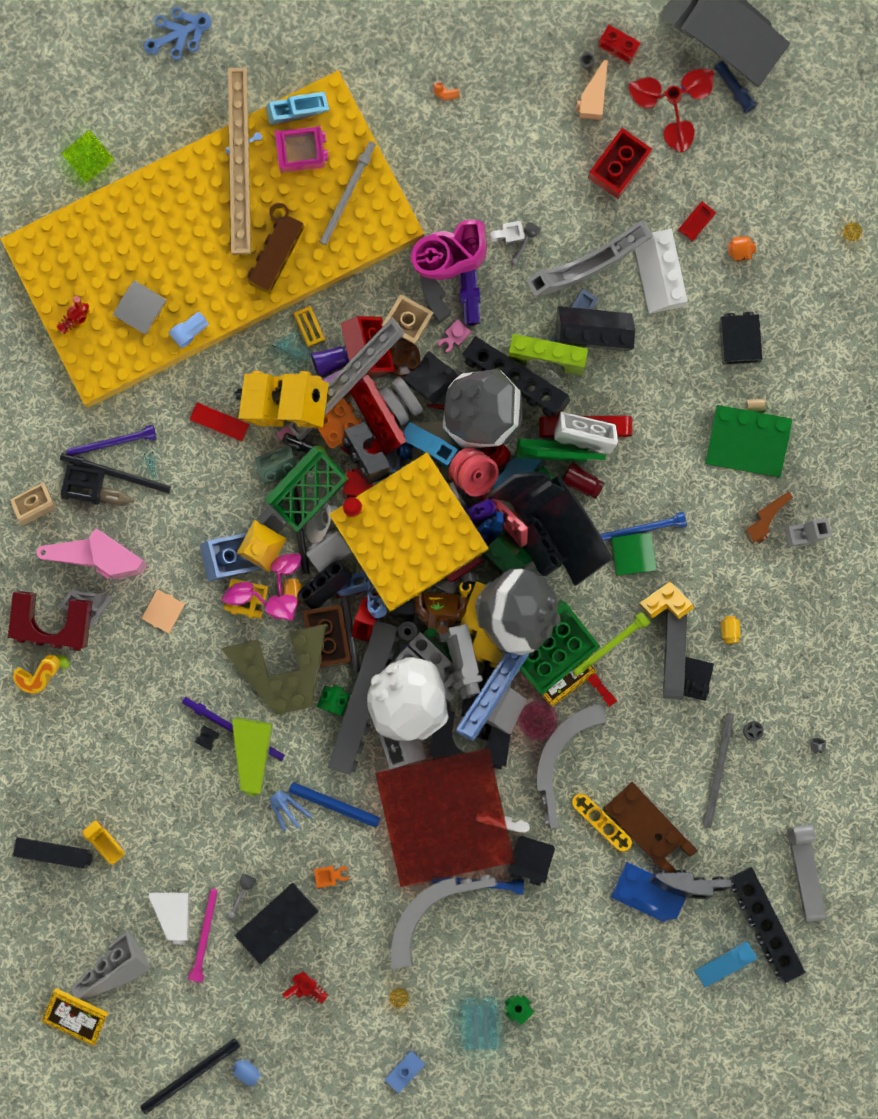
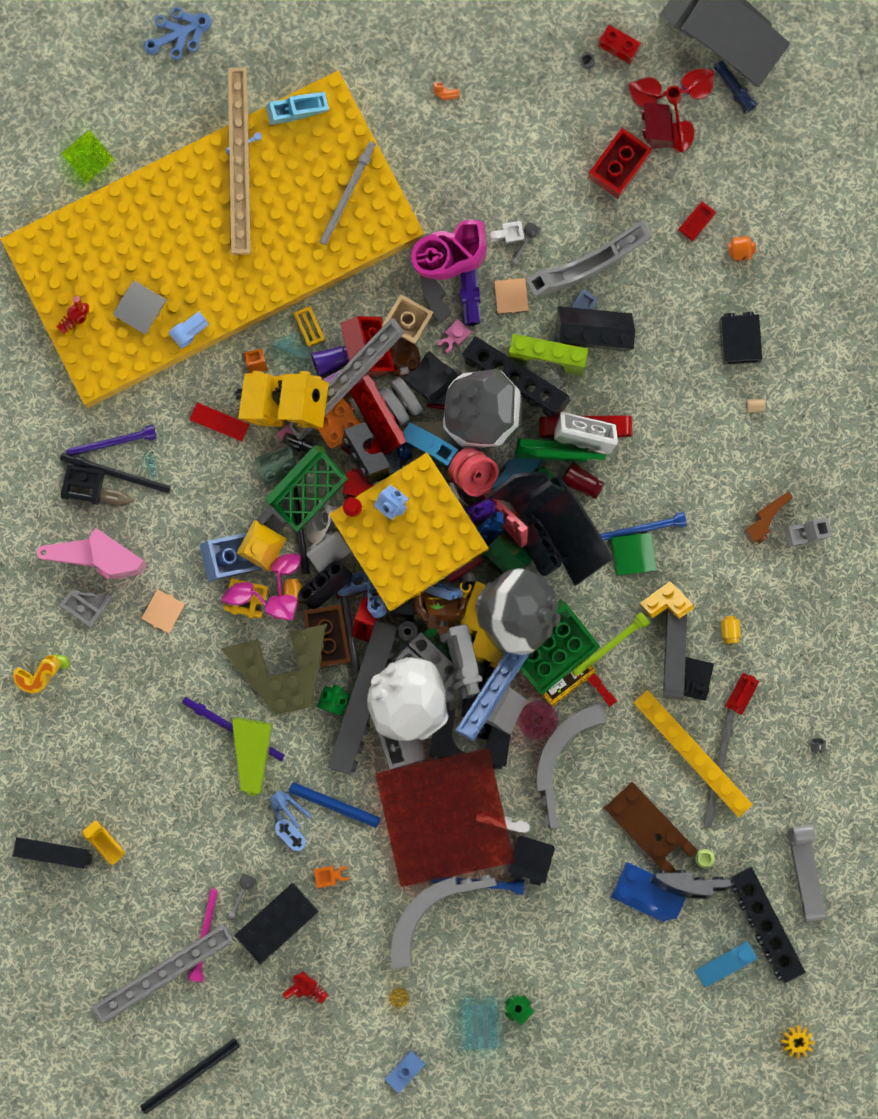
dark red arch [8,590,93,651] -> none
tan slope [10,482,57,526] -> none
tile [42,988,109,1046] -> none
light grey wedge [71,931,150,1001] -> none
white slope [149,893,190,944] -> none
black wheel [194,725,220,751] -> none
medium blue brick [232,1059,262,1087] -> none
reddish brown hinge [247,203,304,294] -> none
window [275,126,329,173] -> none
red wheel [480,444,510,469] -> none
yellow beam [572,793,632,852] -> none
light nougat slope [576,60,608,120] -> none
white slope [635,229,688,314] -> none
green slope [705,405,792,478] -> none
dark grey wheel [743,721,764,741] -> none
clear yellow plate [843,222,862,241] -> none
none -> light grey tile [92,924,235,1024]
none -> orange slope [244,348,268,373]
none -> light blue beam [275,819,306,851]
none -> light blue brick [374,485,409,520]
none -> medium blue tile [423,582,463,600]
none -> light nougat piece [494,278,529,314]
none -> yellow plate [634,690,753,818]
none -> dark red slope [641,102,675,149]
none -> yellowish green plate [695,849,715,869]
none -> red hinge [725,673,760,715]
none -> yellow gear [781,1025,815,1059]

